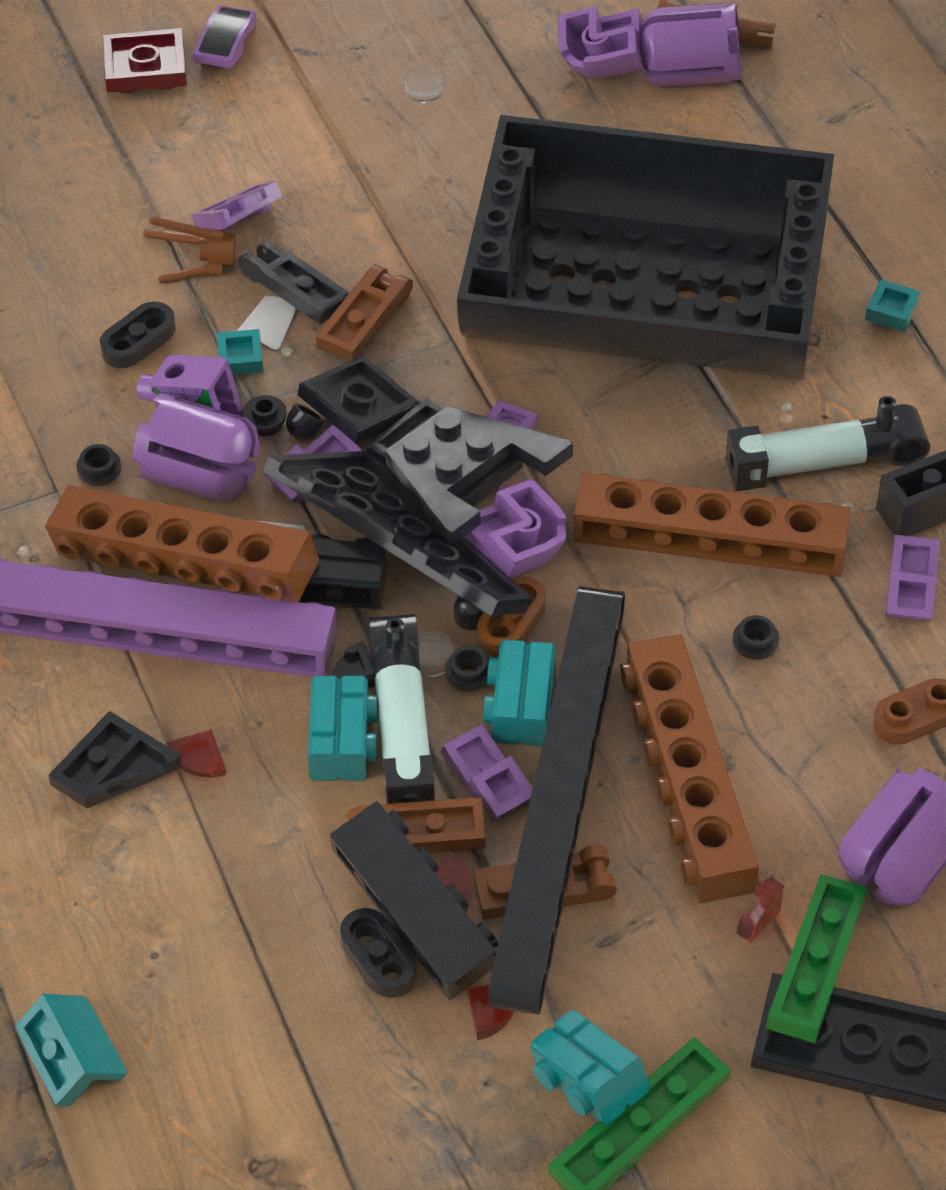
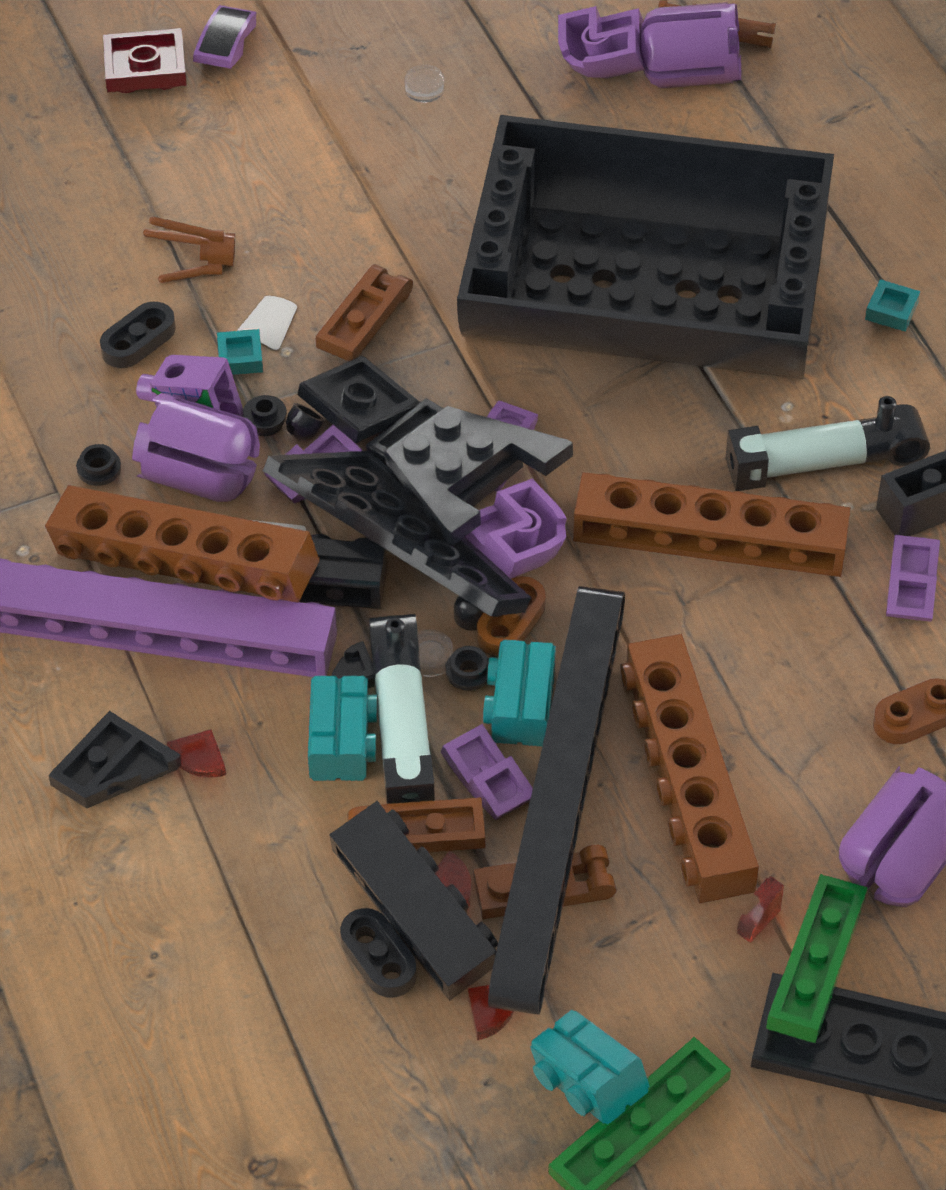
teal panel [14,993,127,1106] -> none
medium lavender wing [191,181,282,231] -> none
black hinge [237,241,349,324] -> none
black plate [733,615,779,660] -> none

